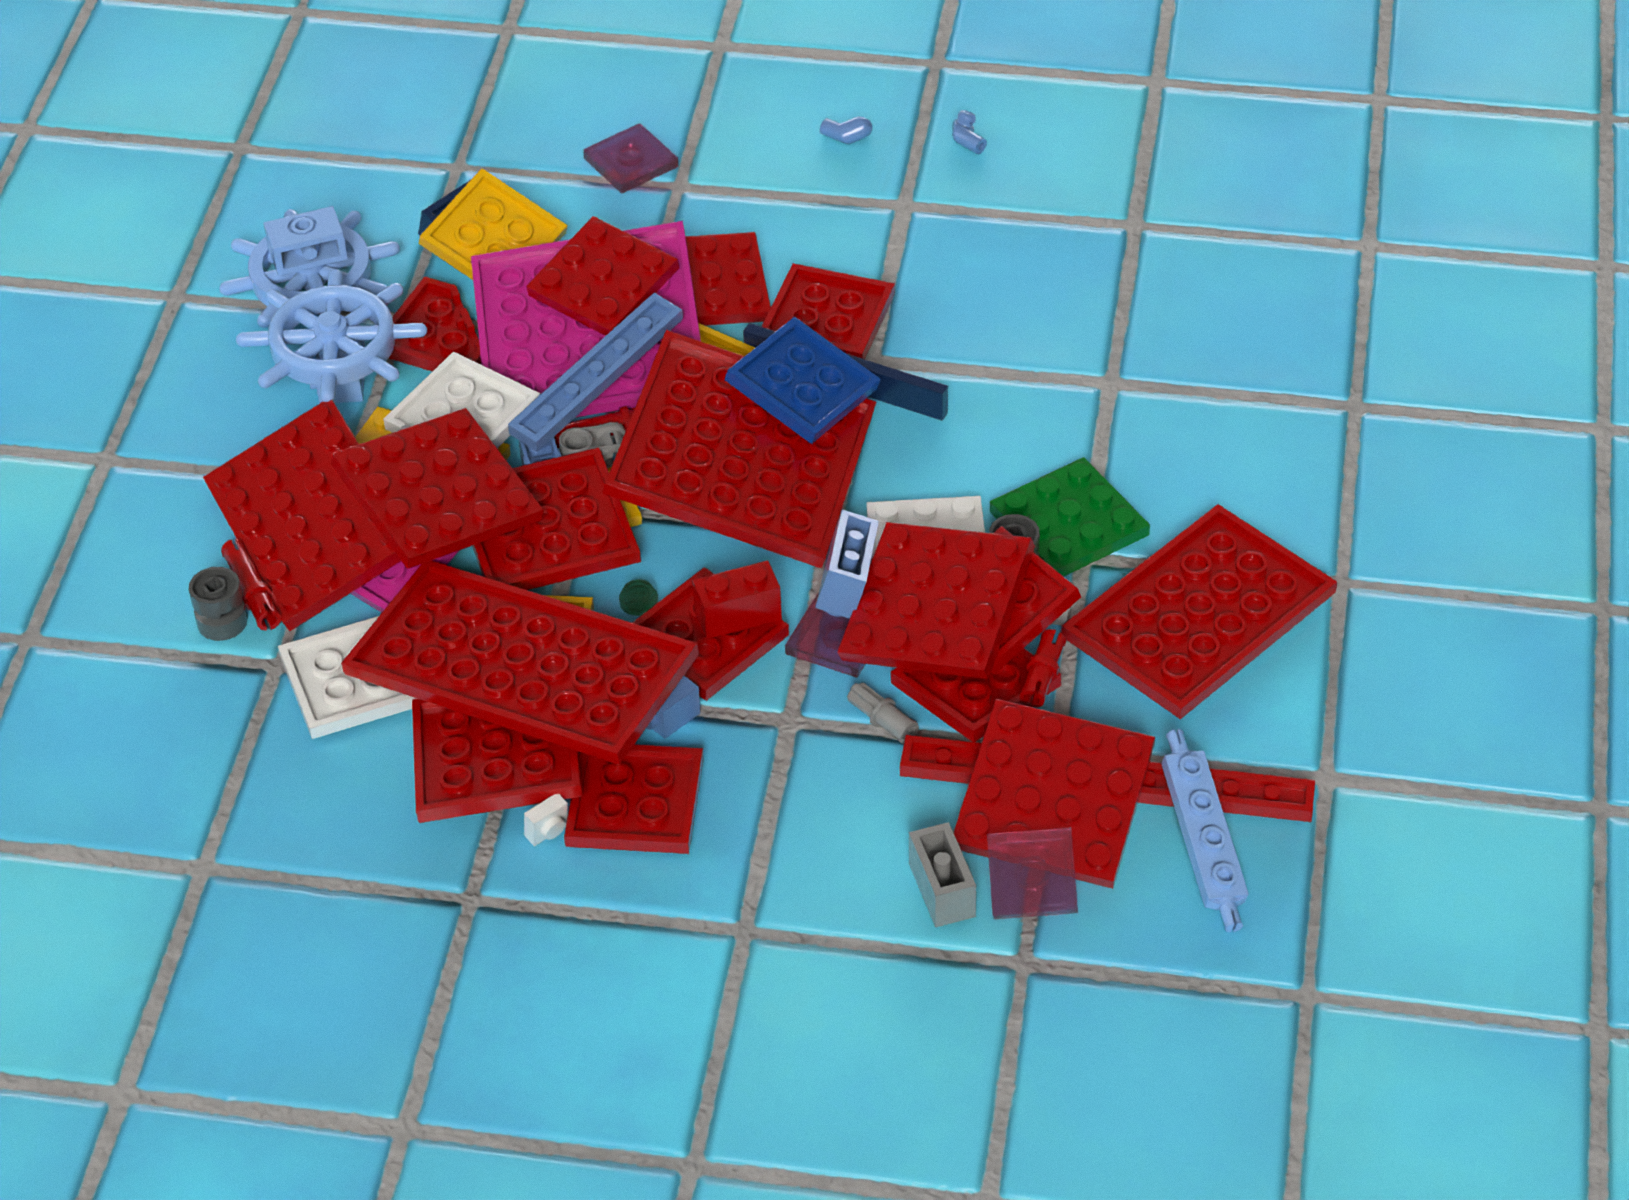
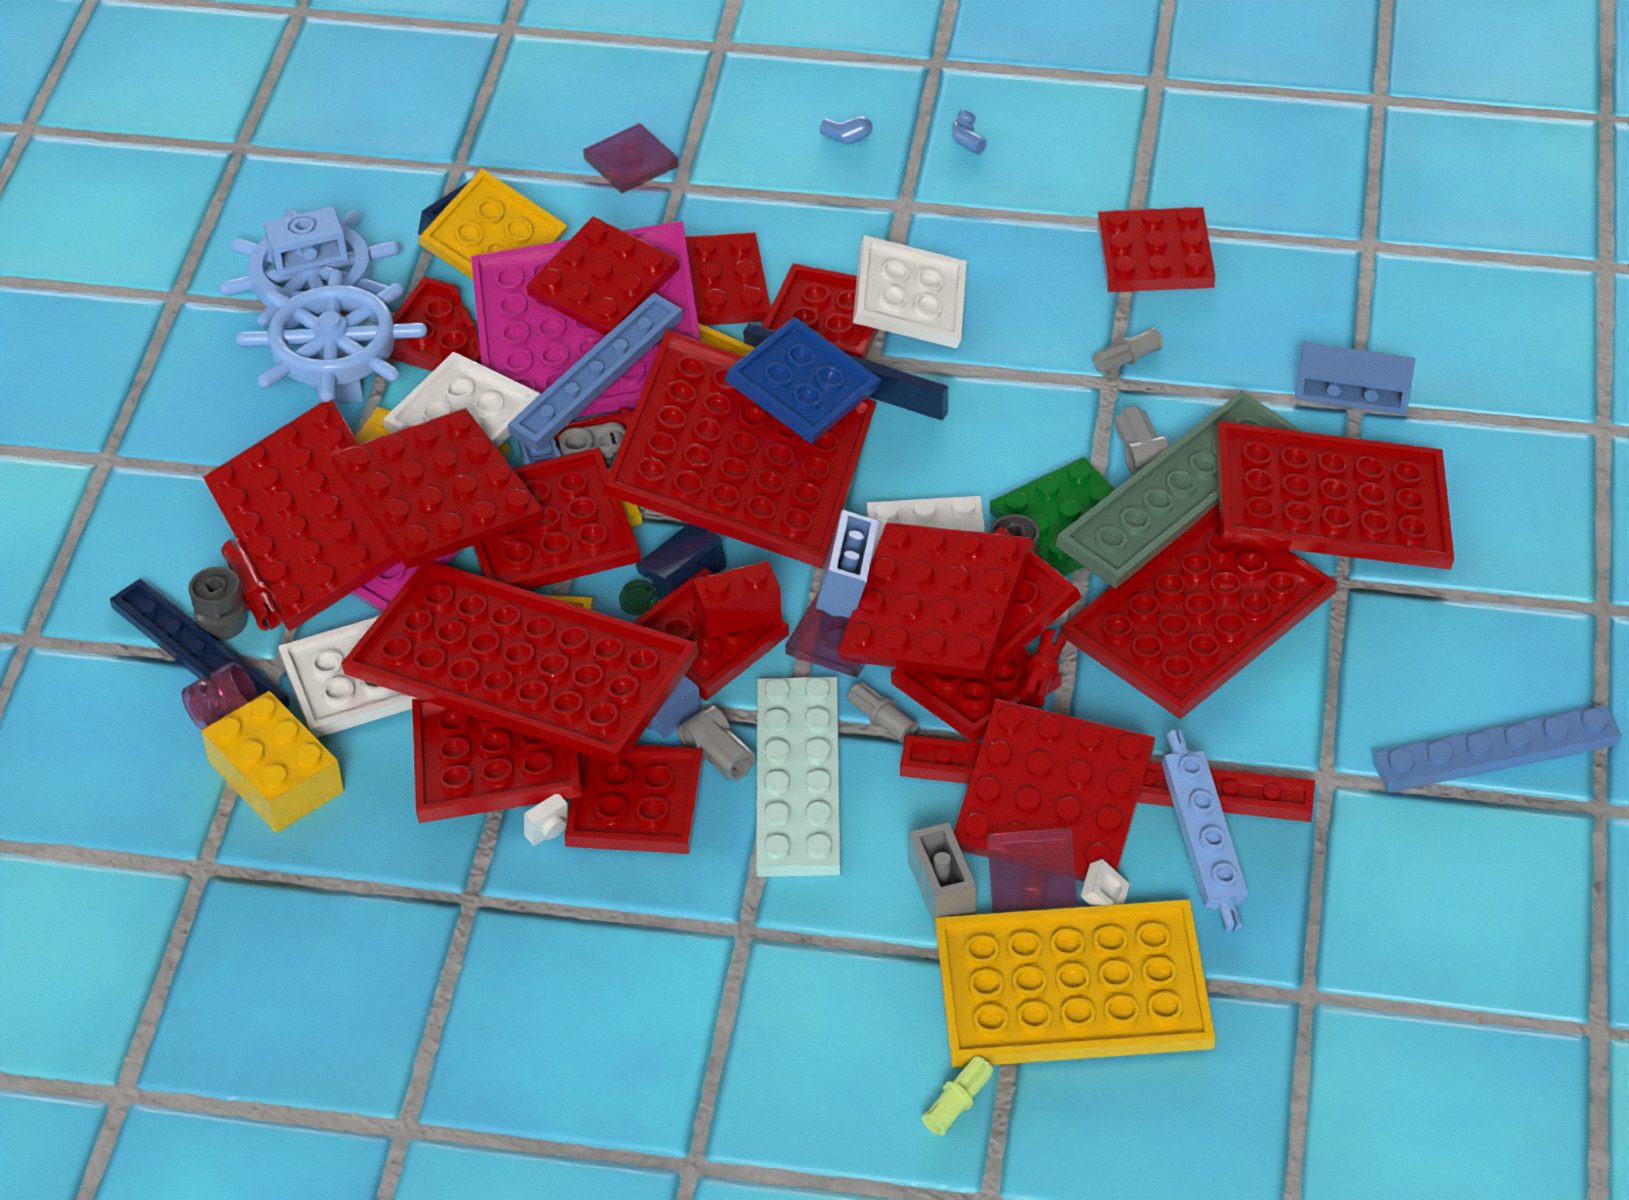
none -> dark blue tile [110,578,290,709]
none -> clear pink wheel [182,661,258,730]
none -> yellow brick [201,691,344,833]
none -> dark blue hinge [636,524,727,600]
none -> light grey piece [677,705,755,781]
none -> light aqua plate [756,677,841,877]
none -> white plate [853,235,967,349]
none -> yellowish green axle [921,1056,993,1136]
none -> yellow plate [935,899,1215,1068]
none -> sand green plate [1055,390,1301,589]
none -> white plate [1081,859,1130,906]
none -> light grey axle [1092,328,1163,372]
none -> red plate [1098,207,1216,292]
none -> light grey piece [1115,406,1169,476]
none -> red plate [1216,421,1454,570]
none -> medium blue brick [1296,342,1416,415]
none -> medium blue plate [1373,705,1621,793]

